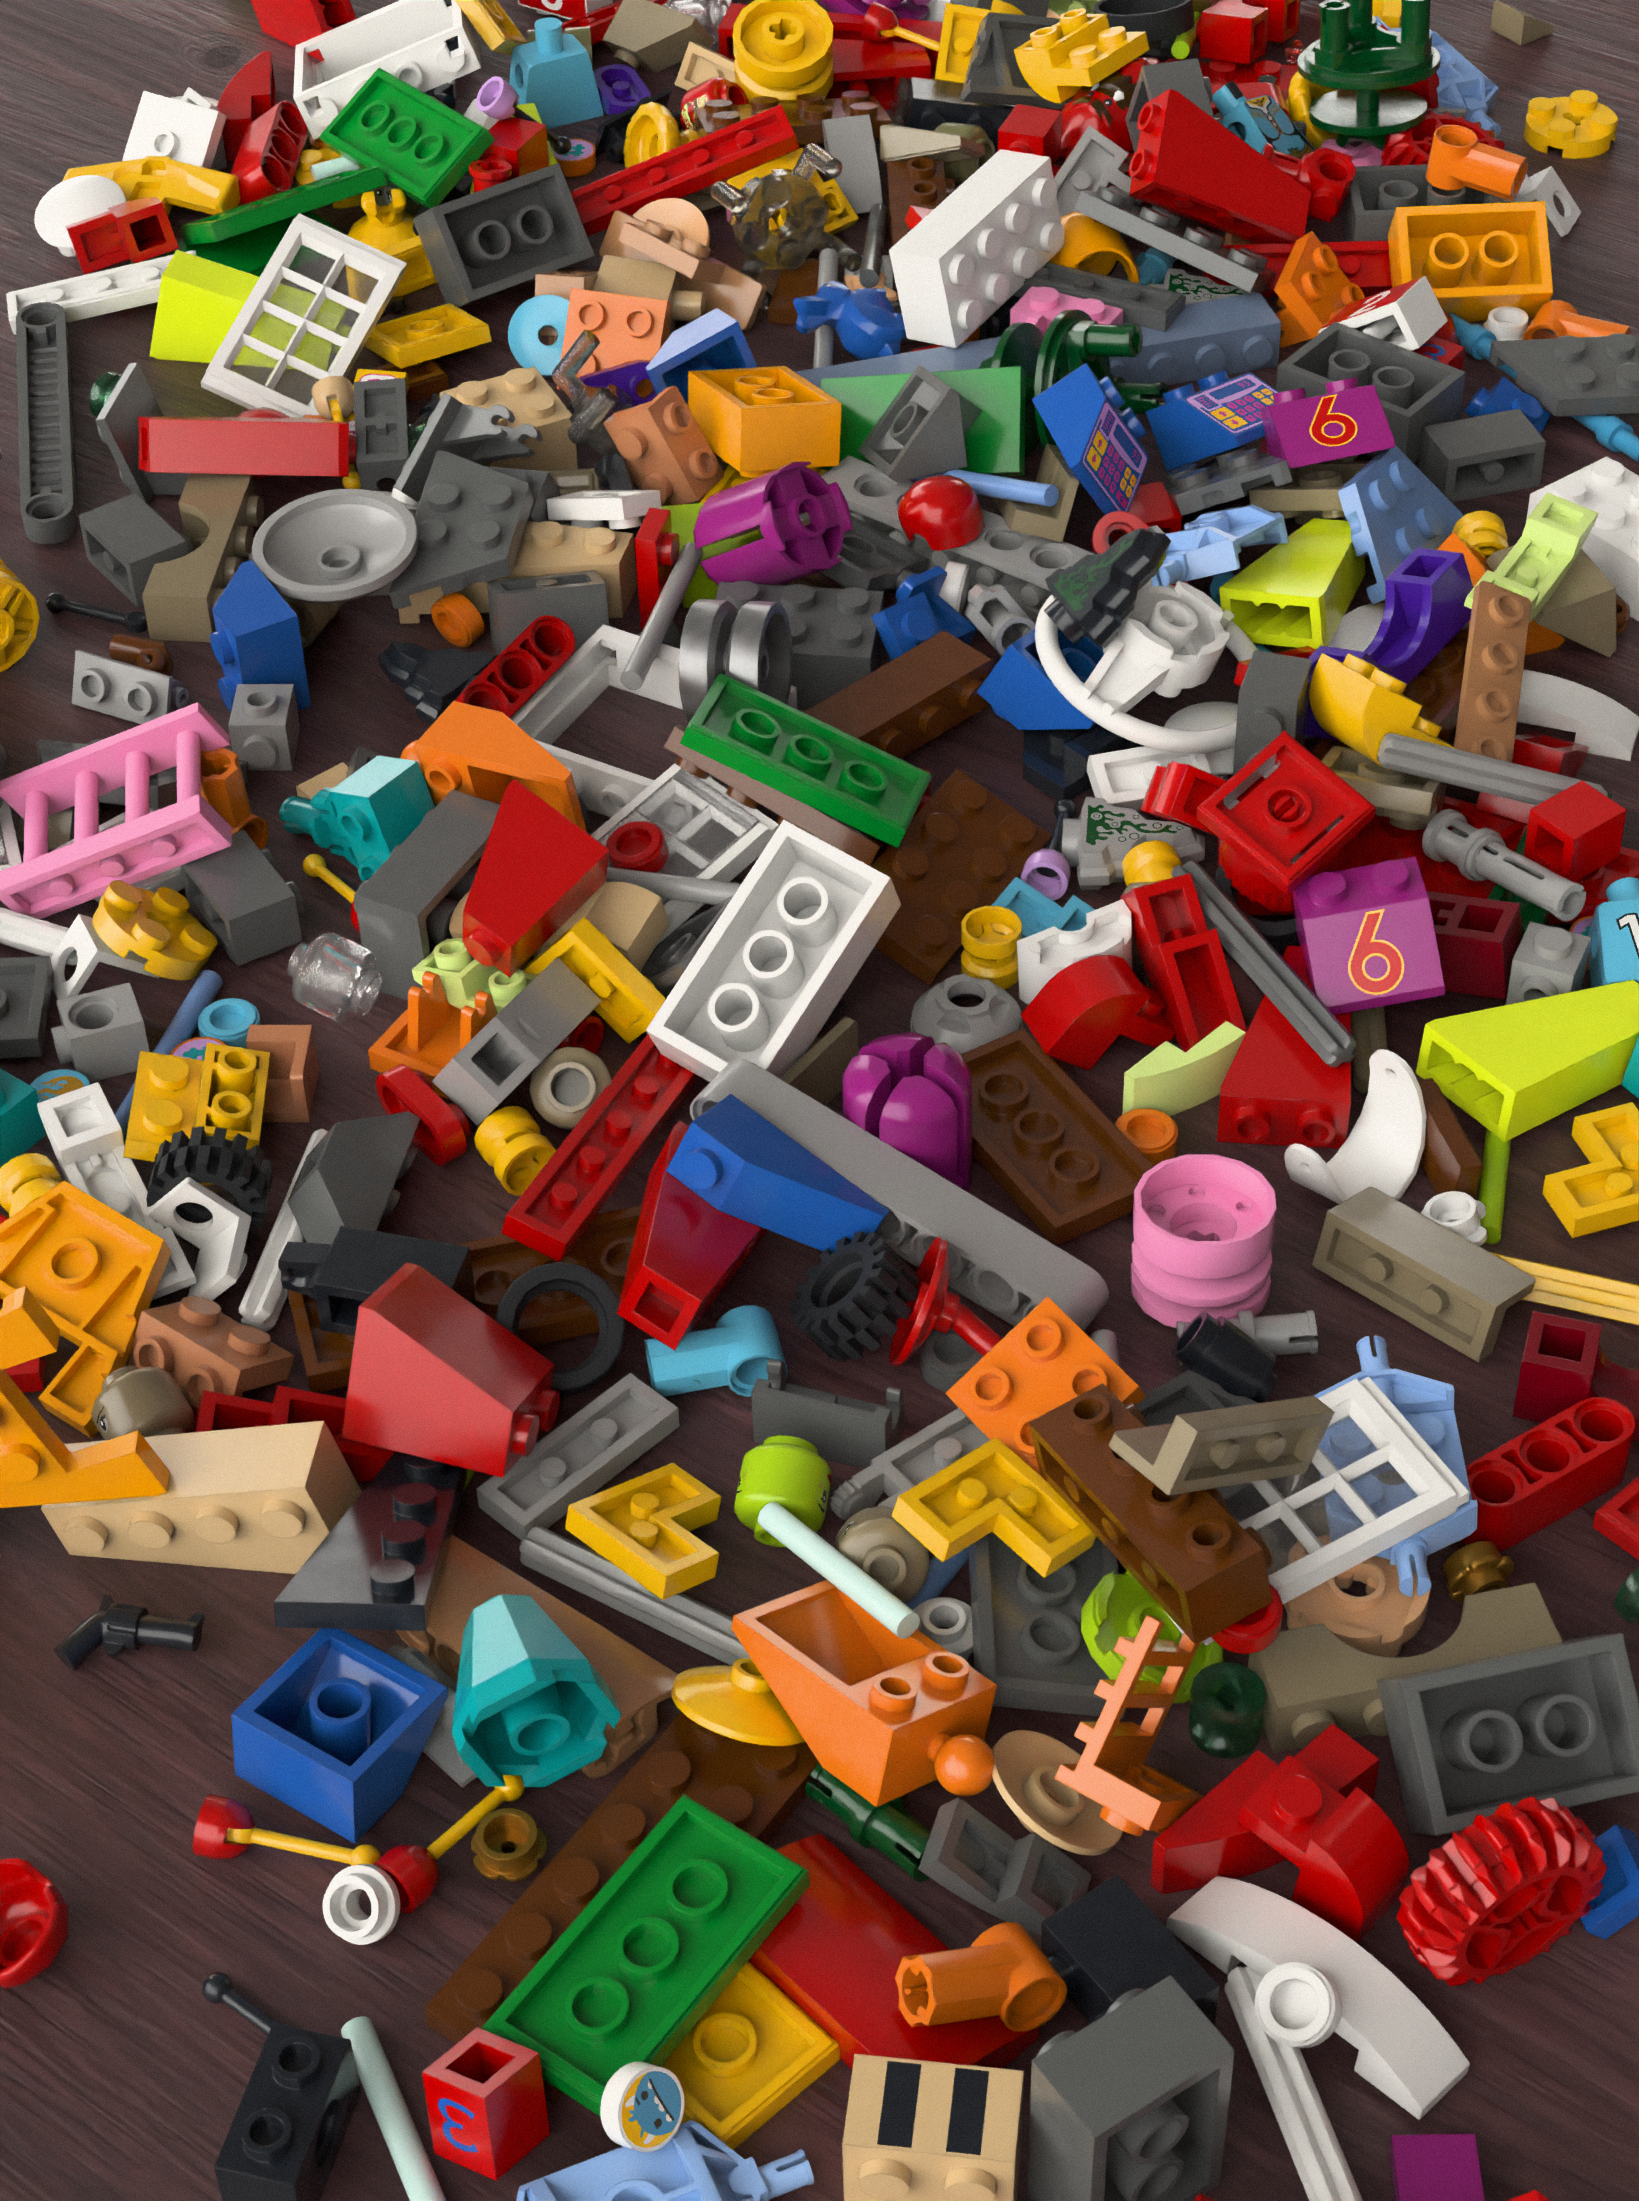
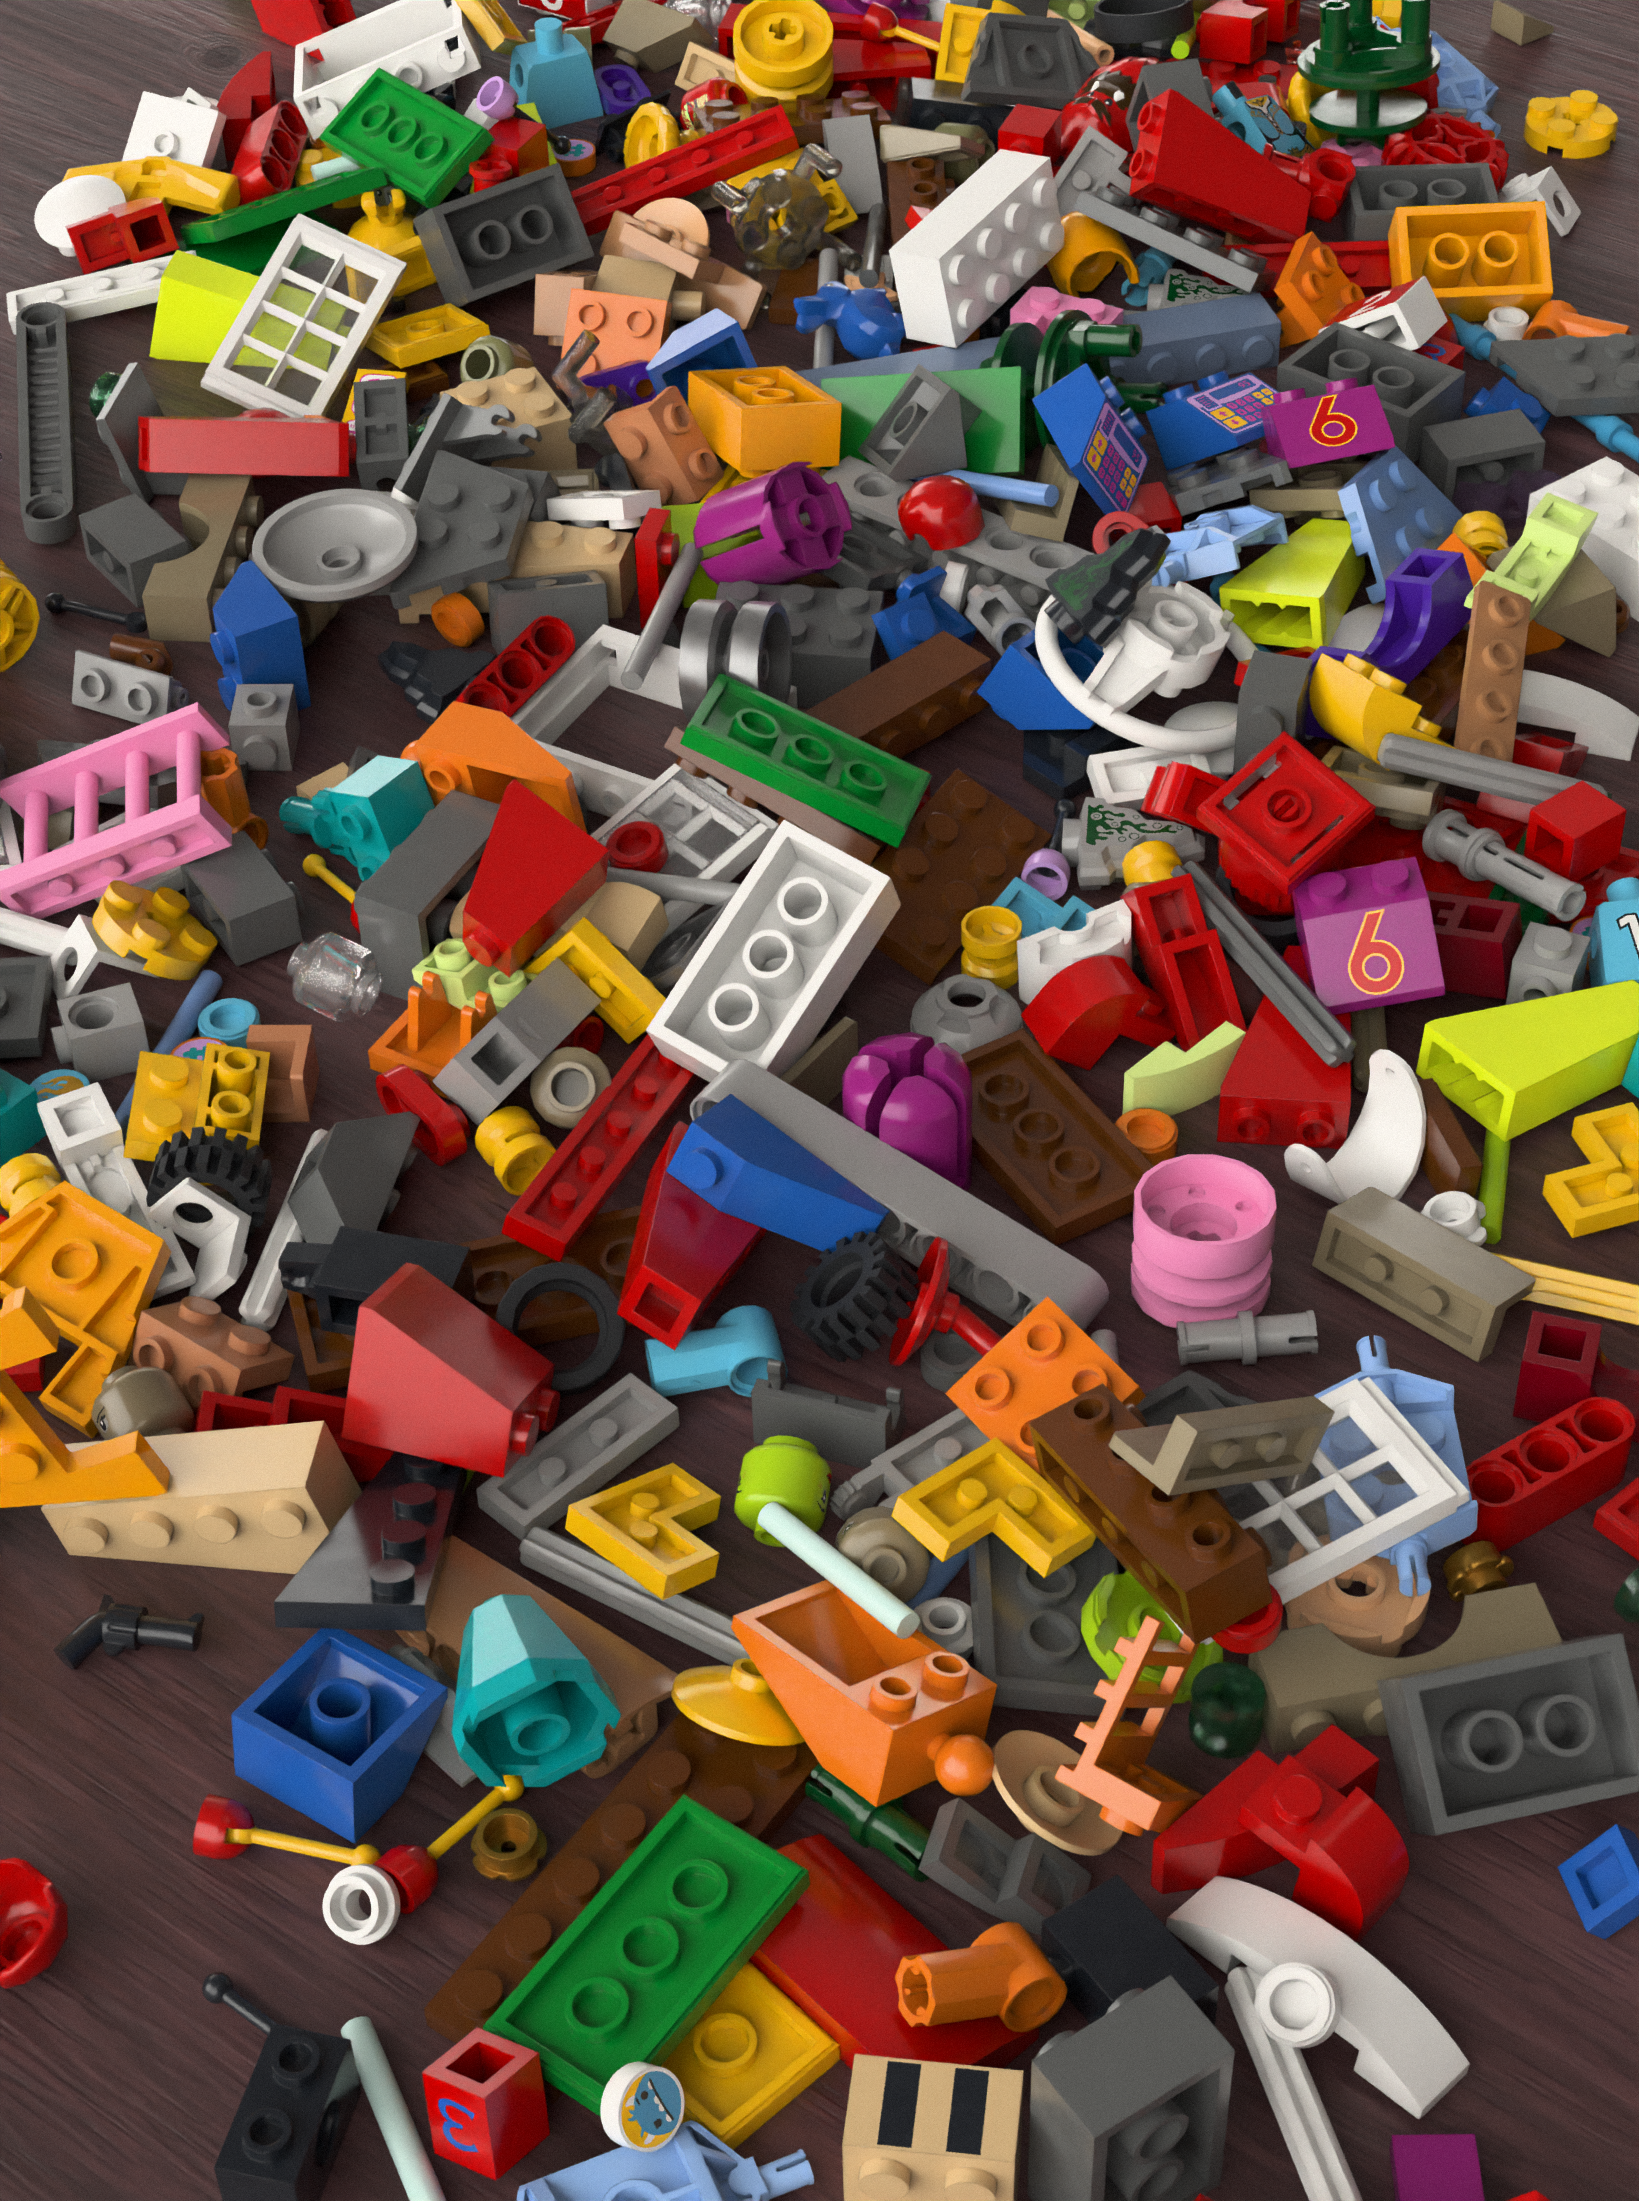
tan hinge [311,376,361,489] -> none
medium azure piece [508,295,569,378] -> none
dark grey tile [1012,262,1186,332] -> none
yellow brick [1014,9,1150,104] -> none
black brick [1172,1312,1278,1403] -> none
red gear [1396,1796,1608,1987] -> none
orange piece [1425,125,1528,201] -> none
none -> olive head [460,335,534,383]
none -> clear purple slope [1452,469,1562,529]

